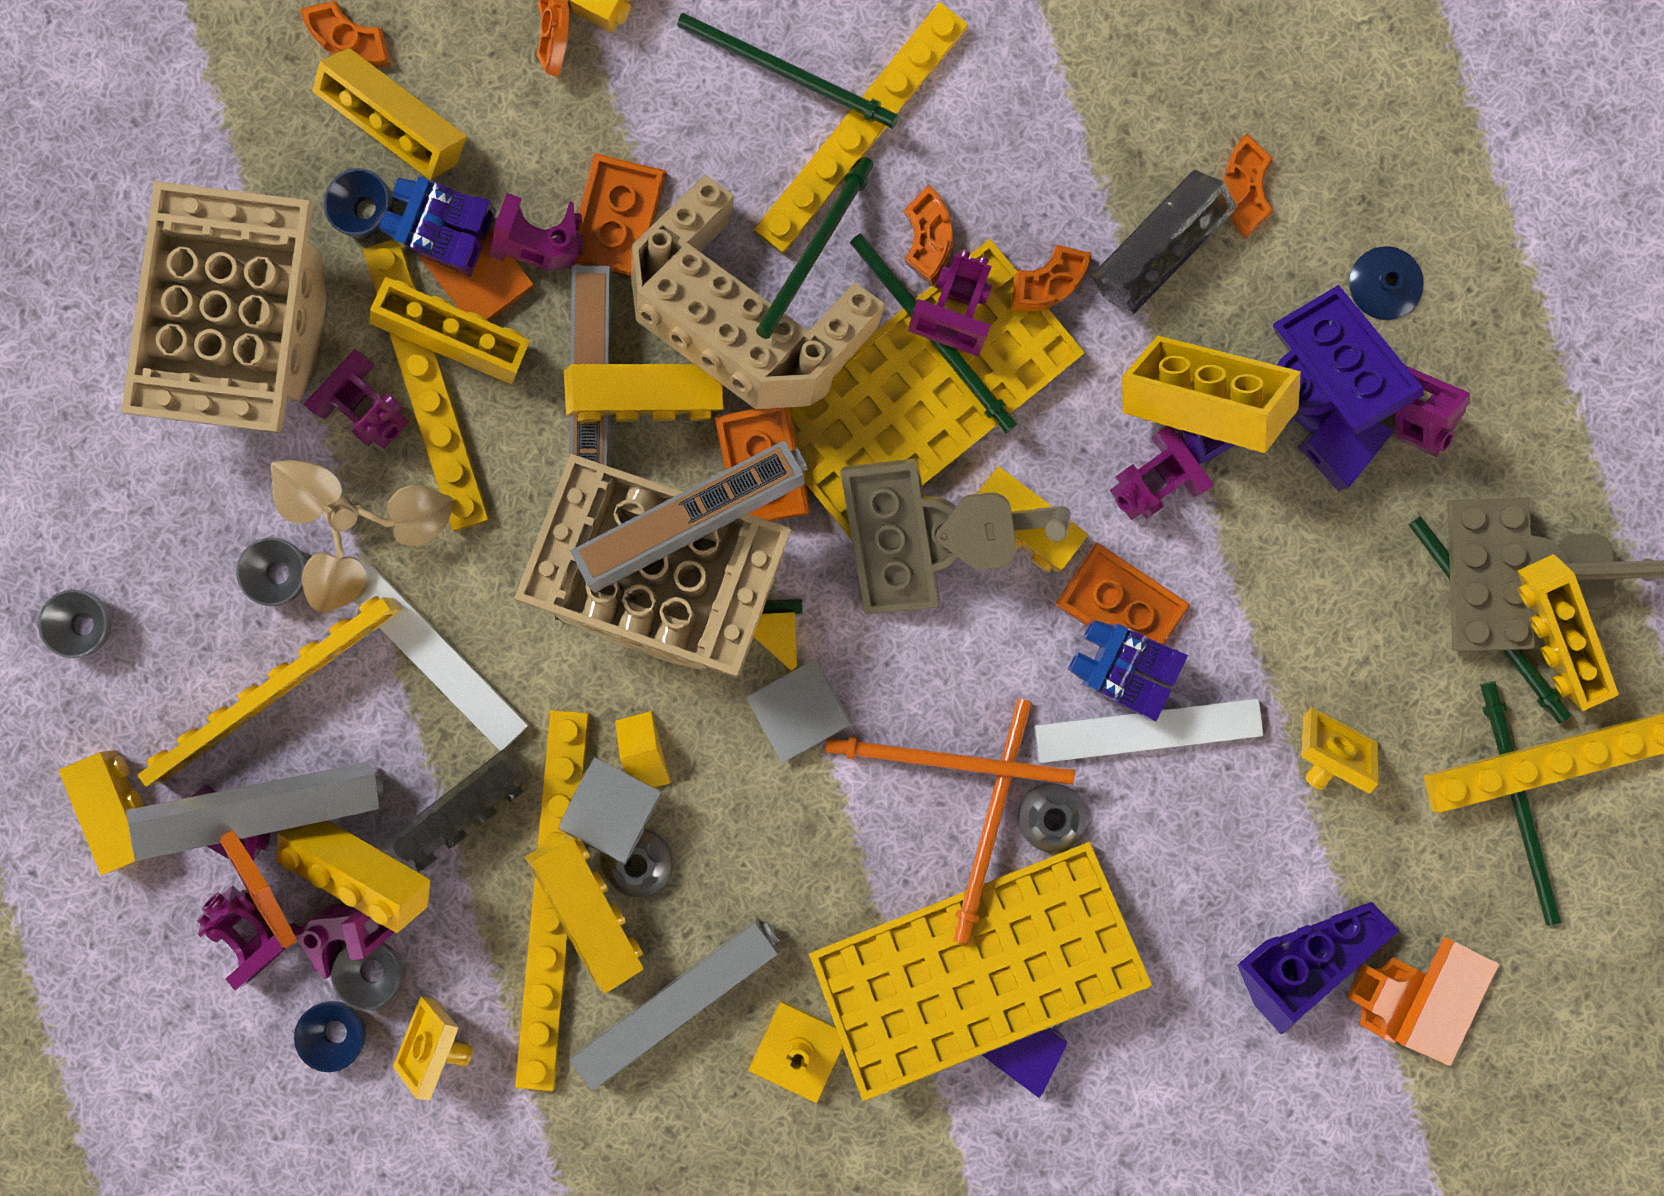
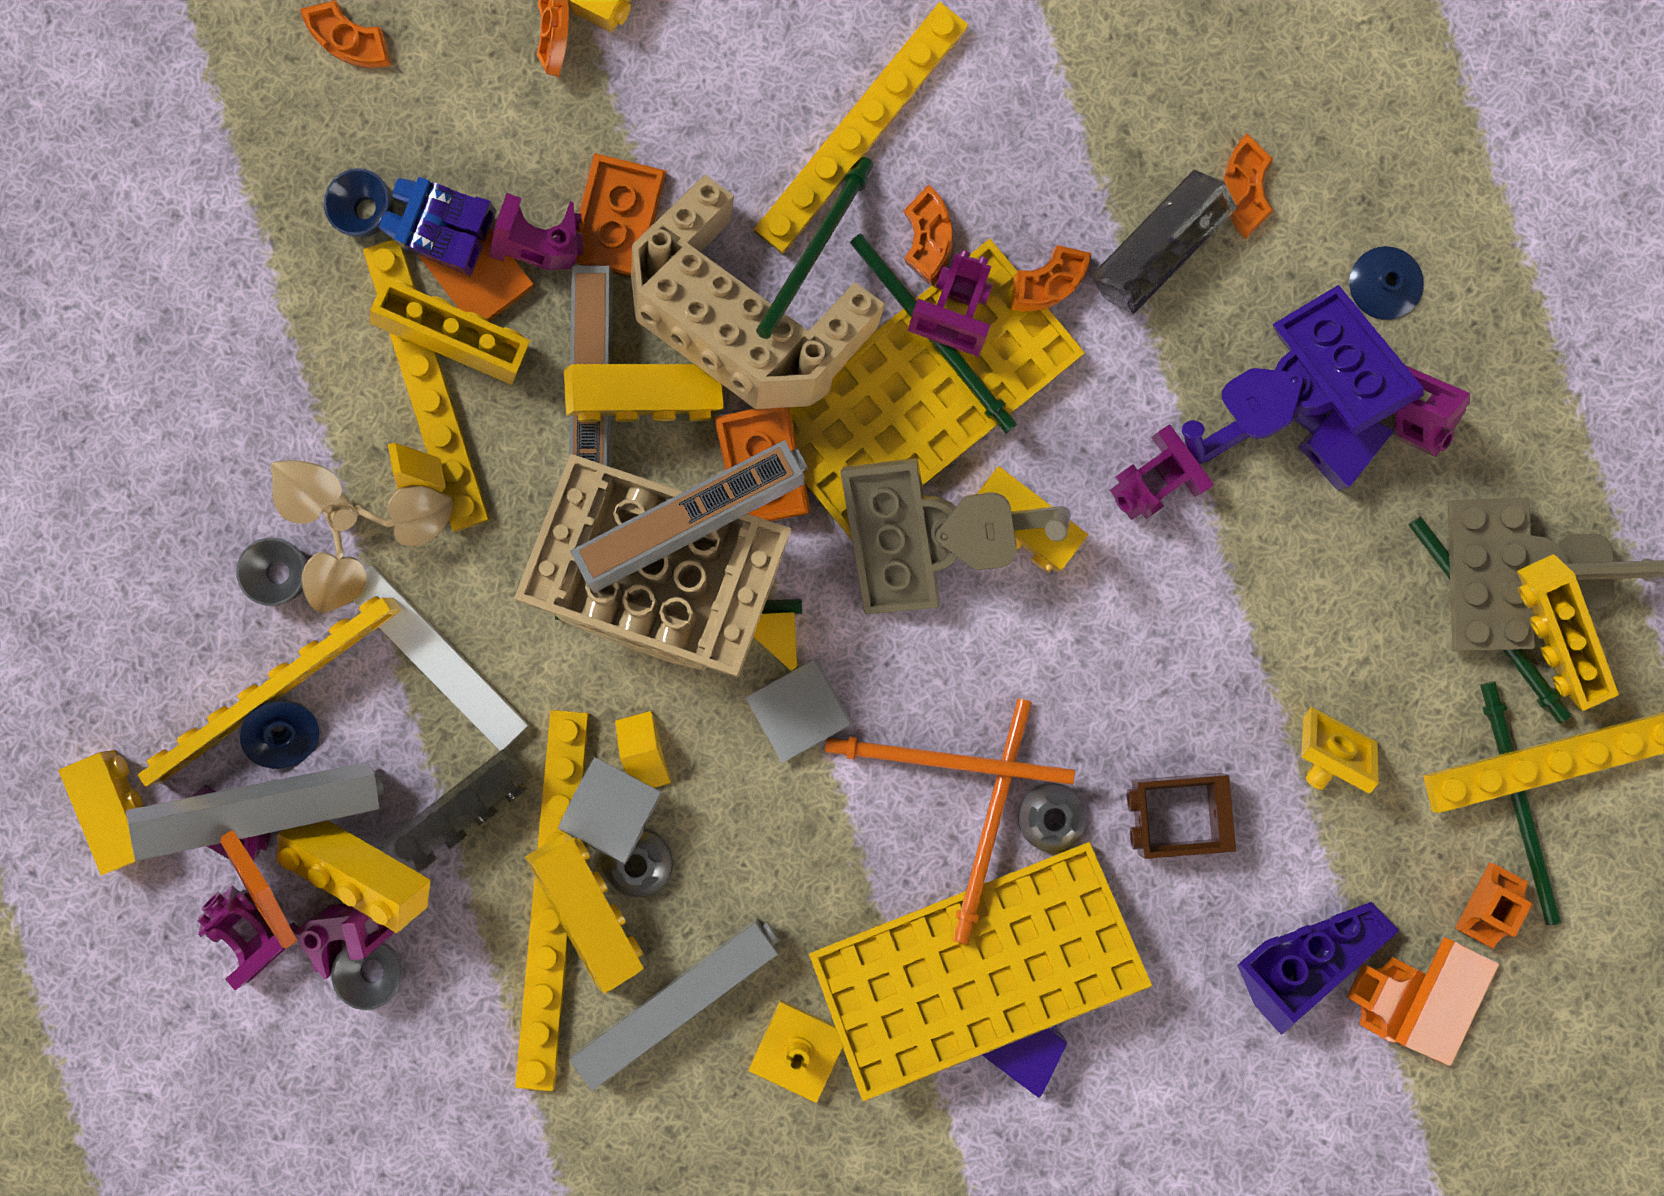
flat silver piece [38,589,112,658] -> none
tan wedge [121,181,327,434] -> none
dark blue piece [294,1001,366,1073] -> none
magenta tile [303,349,409,449] -> none
yellow brick [312,48,467,181] -> none
yellow tile [393,996,473,1101] -> none
dark green bar [677,13,899,129] -> none
white tile [1034,698,1264,763] -> none
orange tile [1054,542,1191,645] -> none
hips [1068,620,1188,722] -> none
yellow brick [1122,335,1301,453] -> none
none -> dark blue dish [239,700,319,769]
none -> yellow slope [388,443,446,493]
none -> reddish brown window [1126,773,1236,859]
none -> orange brick [1454,862,1533,949]

